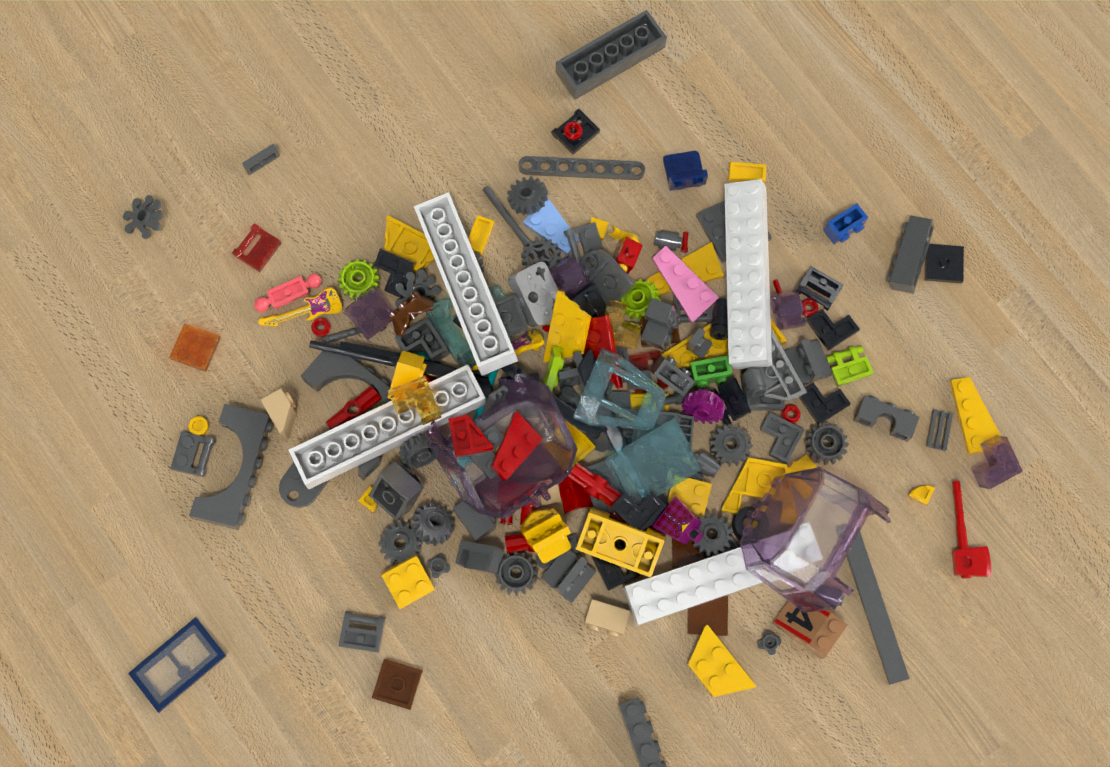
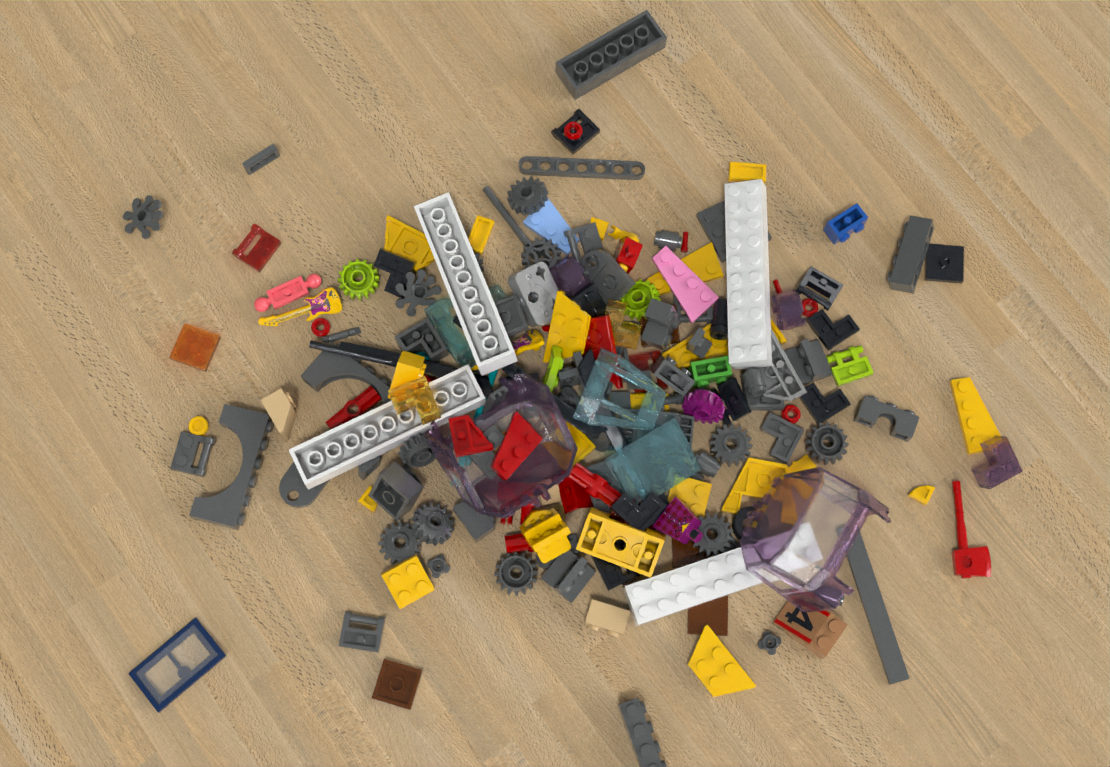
plate [343,286,393,340] -> none
reddish brown brick [388,290,435,337] -> none
dark grey panel [455,540,504,574] -> none
clear blue bracket [663,151,708,191] -> none
dark grey tile [926,409,953,451] -> none

